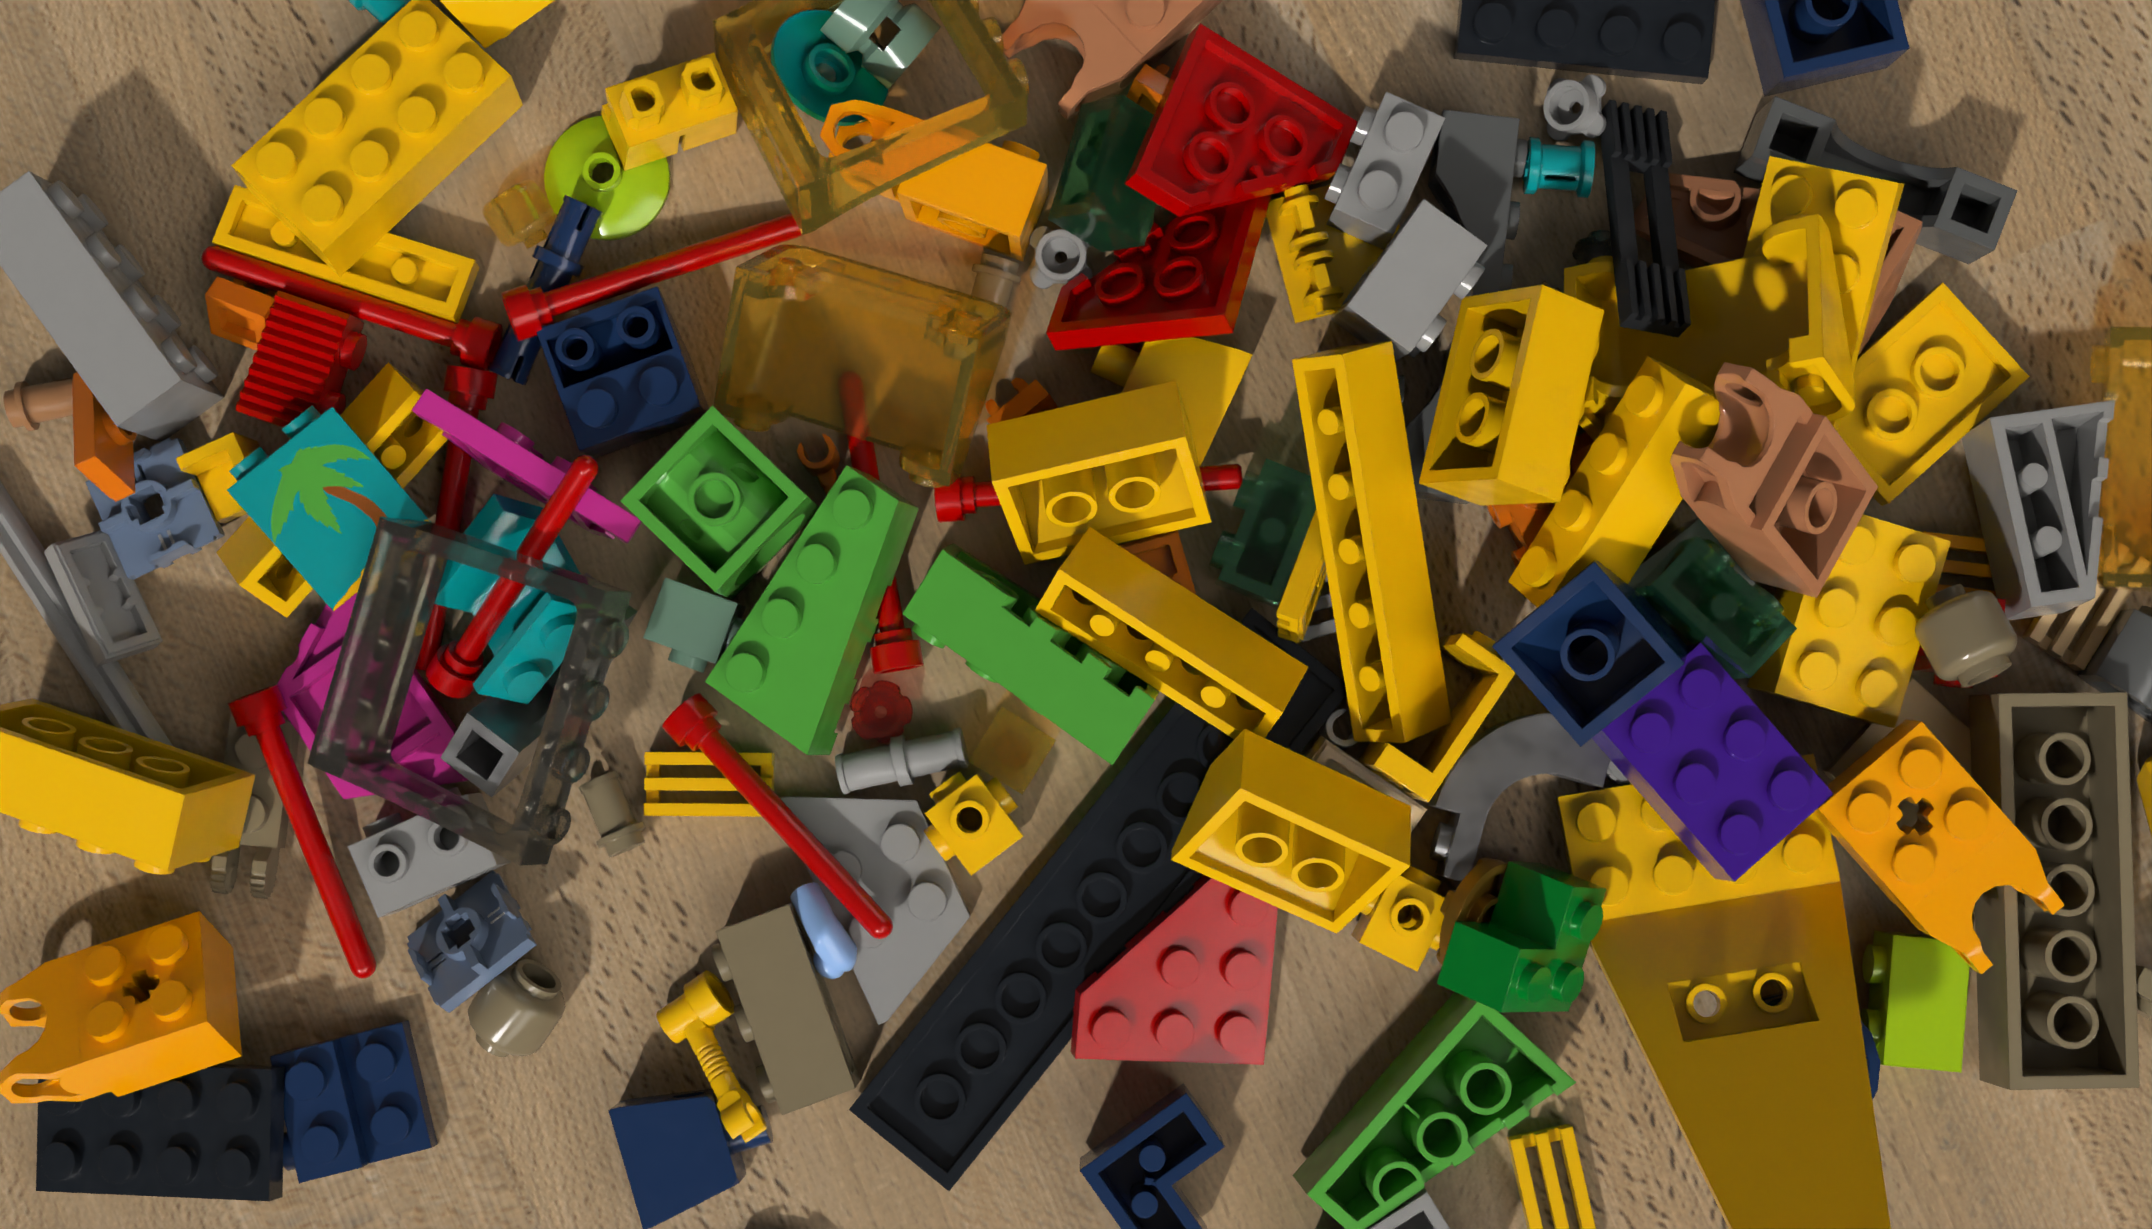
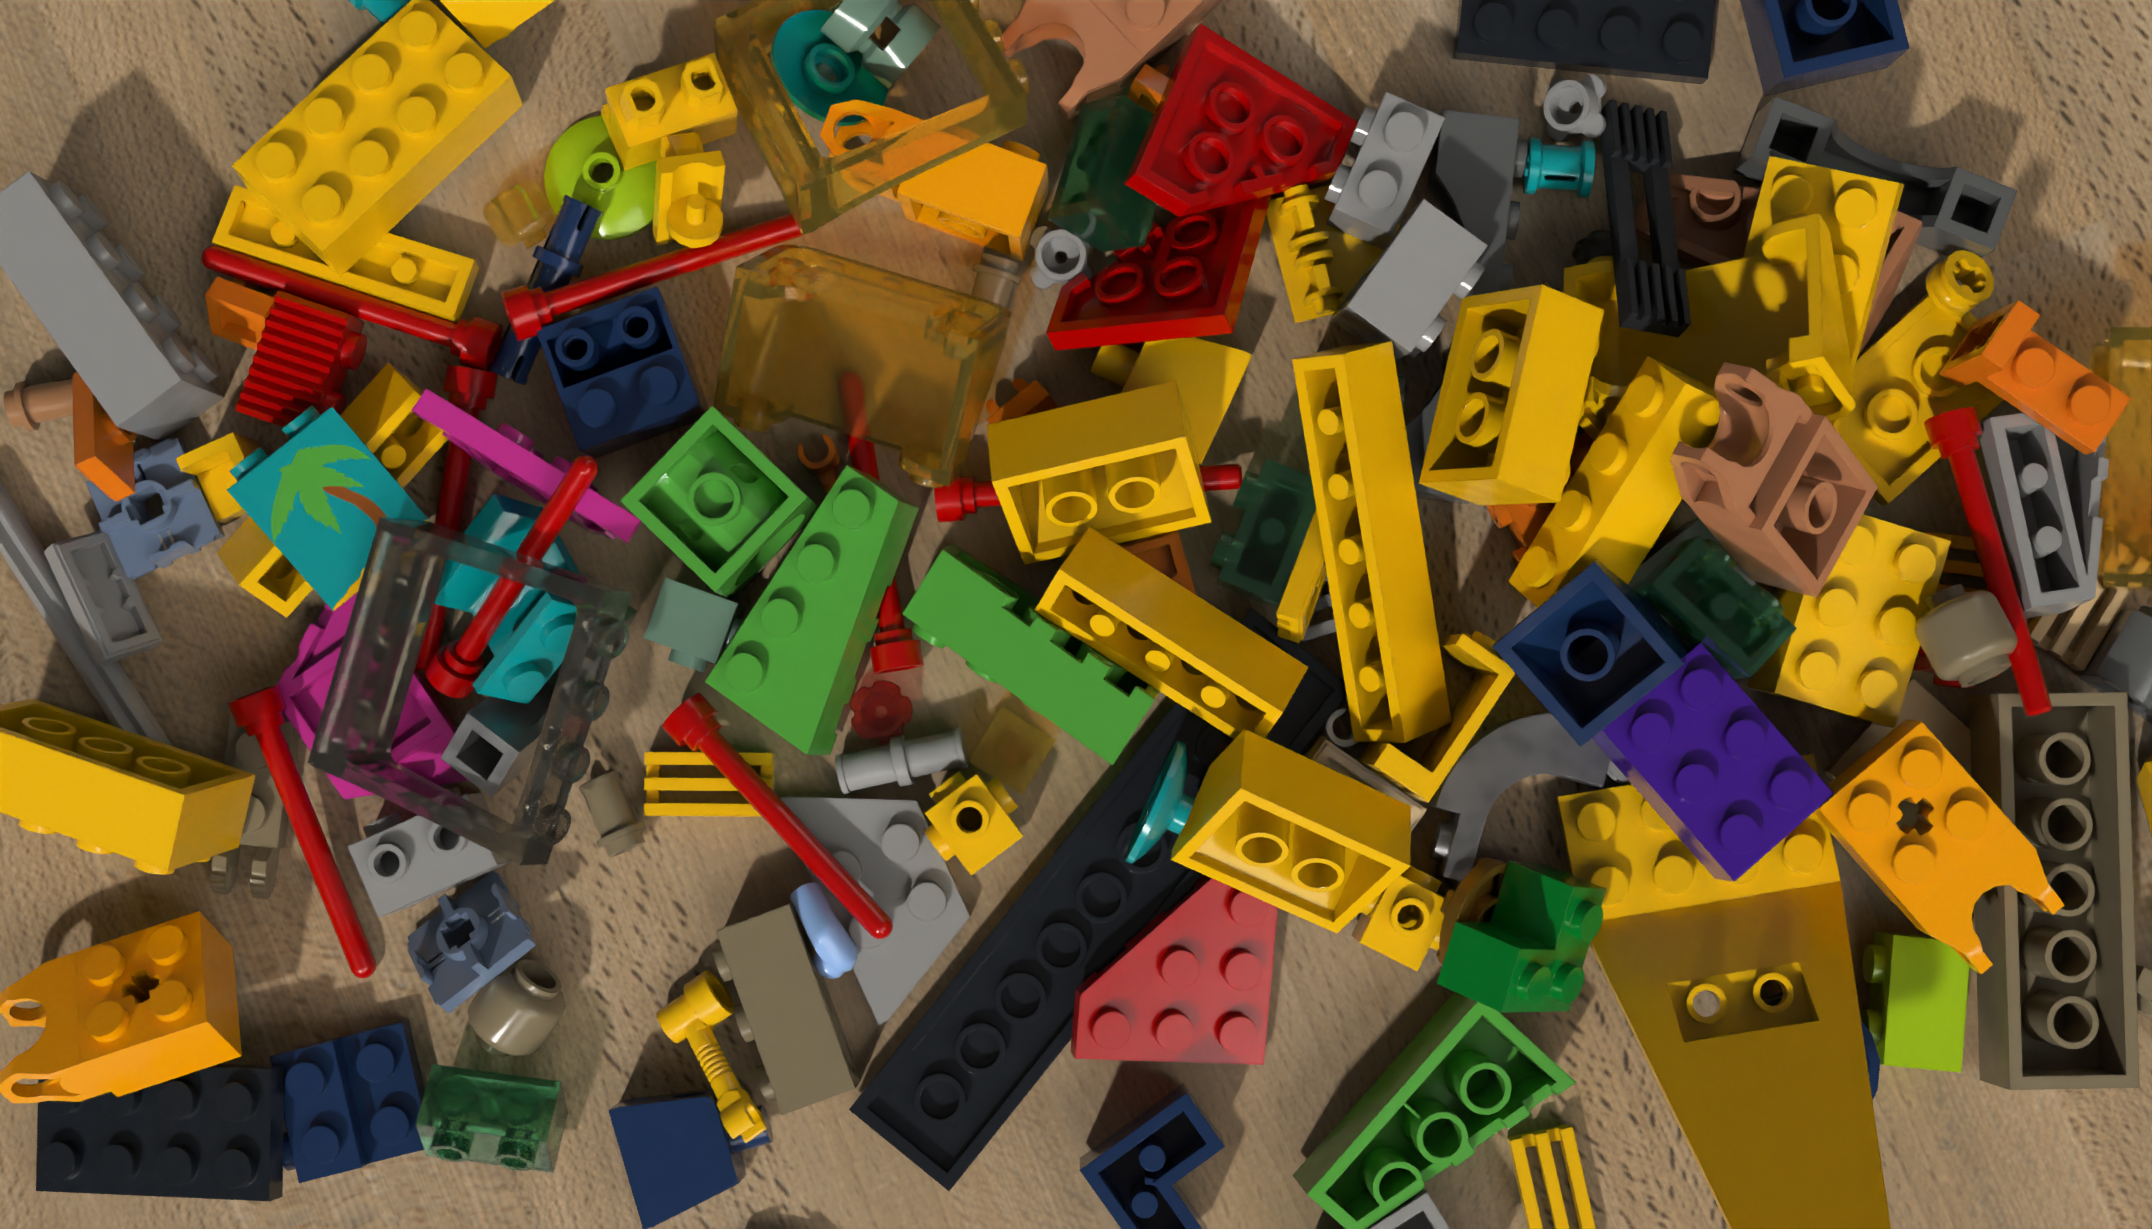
none -> clear green brick [416,1064,568,1173]
none -> yellow hips [652,132,725,248]
none -> teal dish [1124,741,1195,864]
none -> red piece [1924,407,2052,716]
none -> yellow bush [1926,250,1994,316]
none -> orange bracket [1939,300,2132,455]

